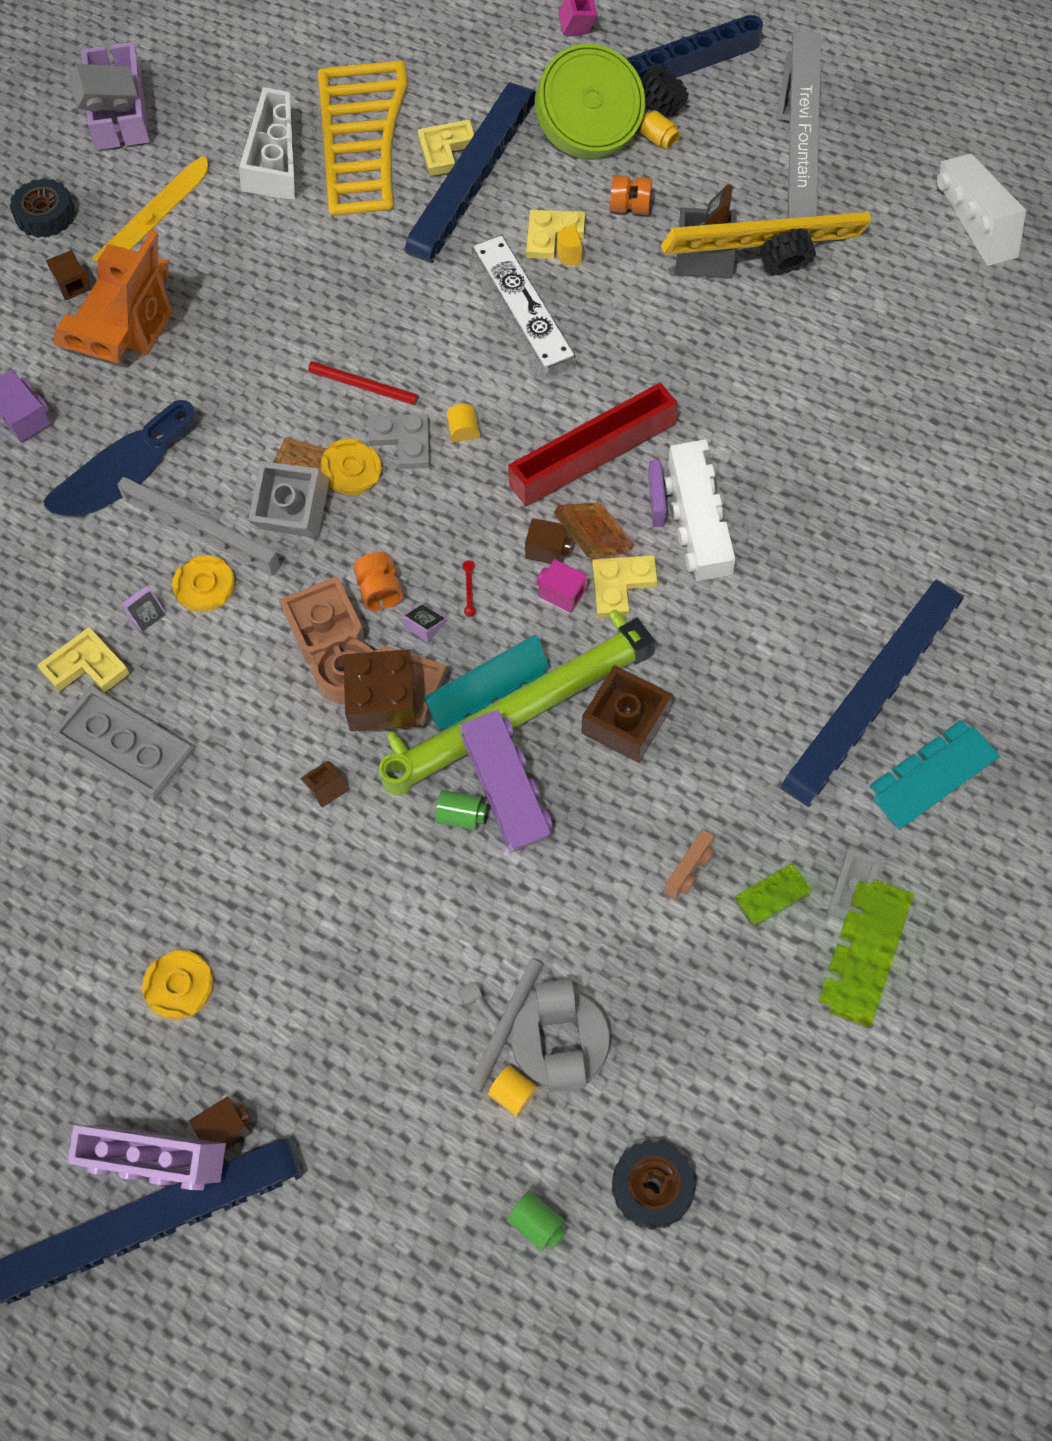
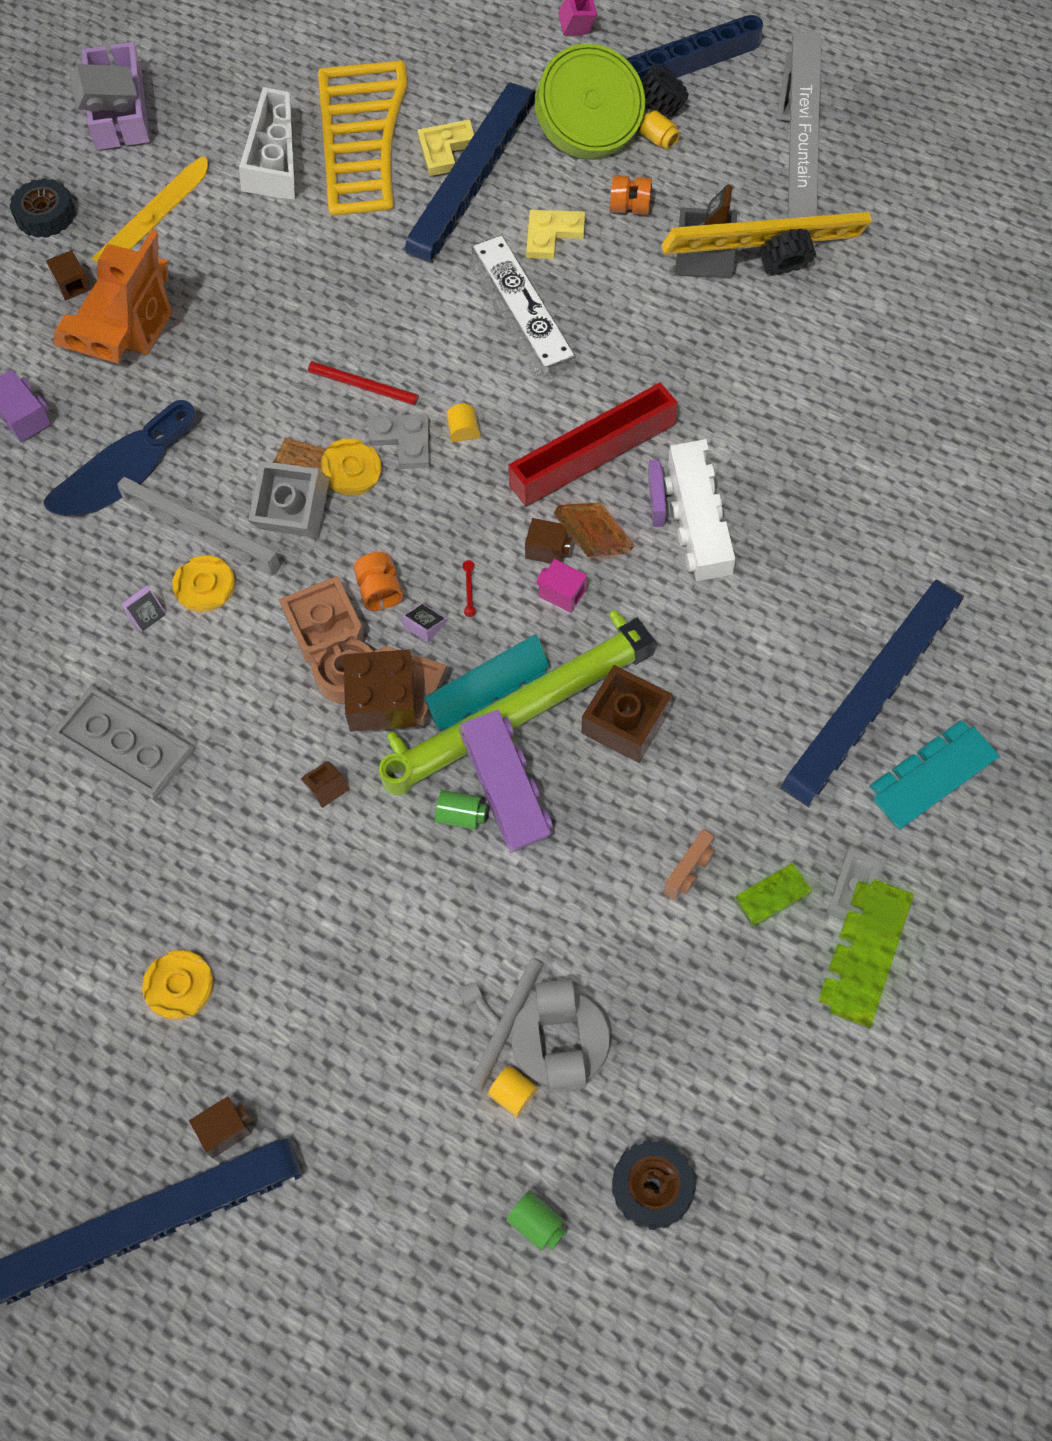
light yellow plate [37,627,130,693] -> none
lavender brick [67,1124,226,1190] -> none
yellow brick [557,225,582,266] -> none
light yellow plate [592,555,657,618] -> none
white wedge [937,153,1026,266] -> none

